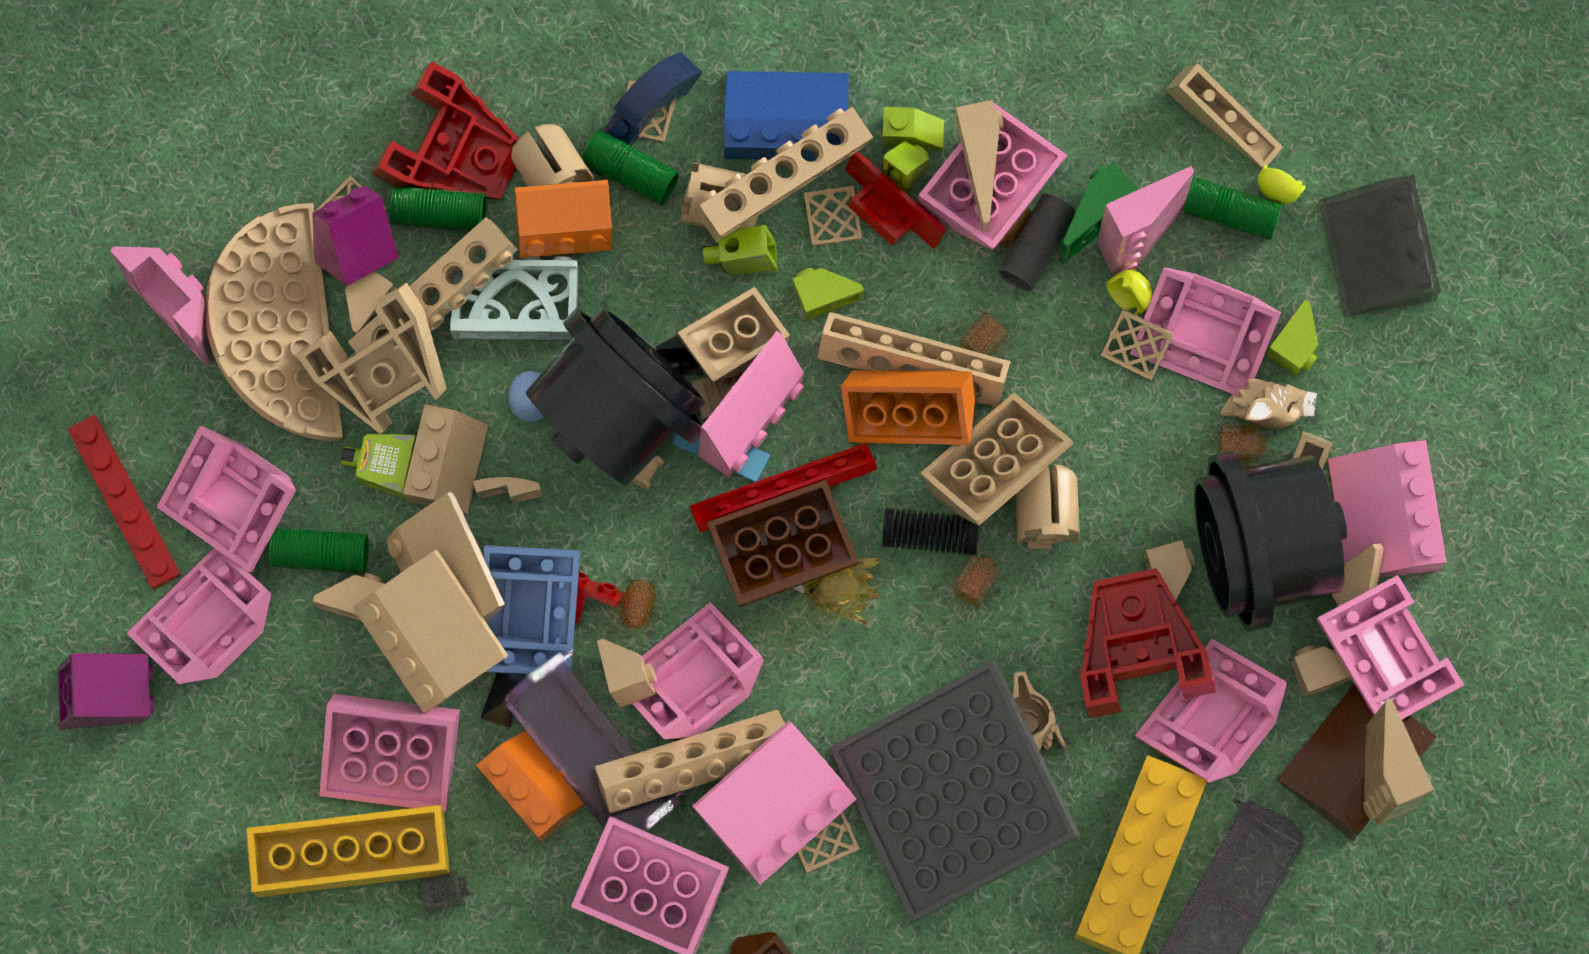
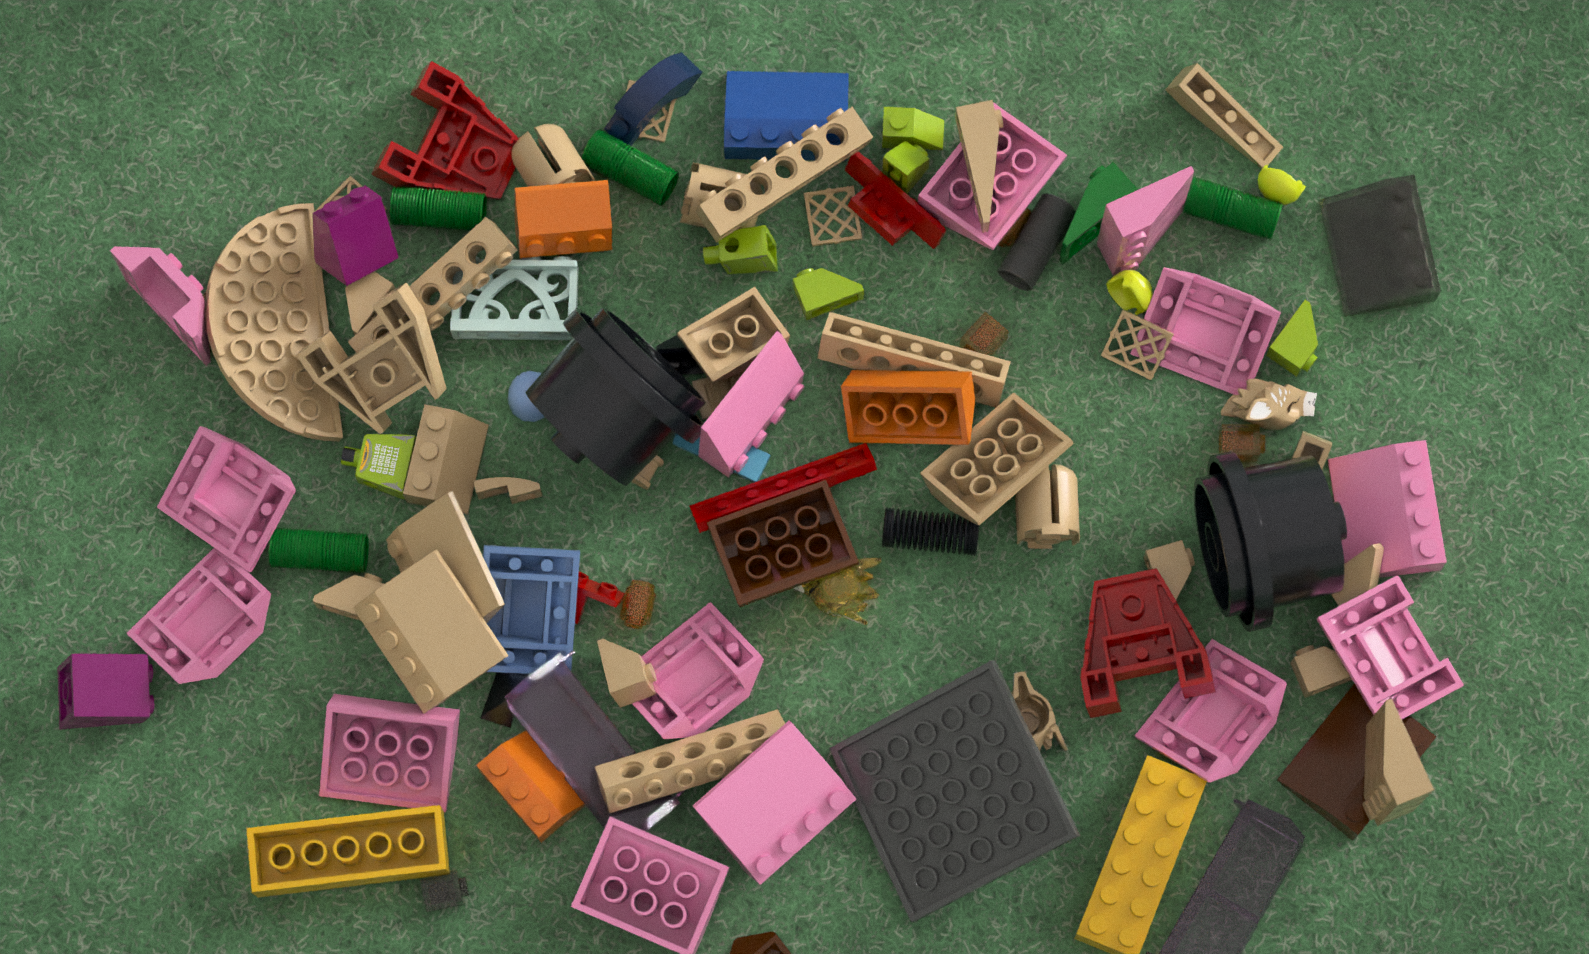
red plate [67,414,182,590] -> none
tan window [798,812,860,873] -> none
clear orange brick [952,555,1000,609] -> none

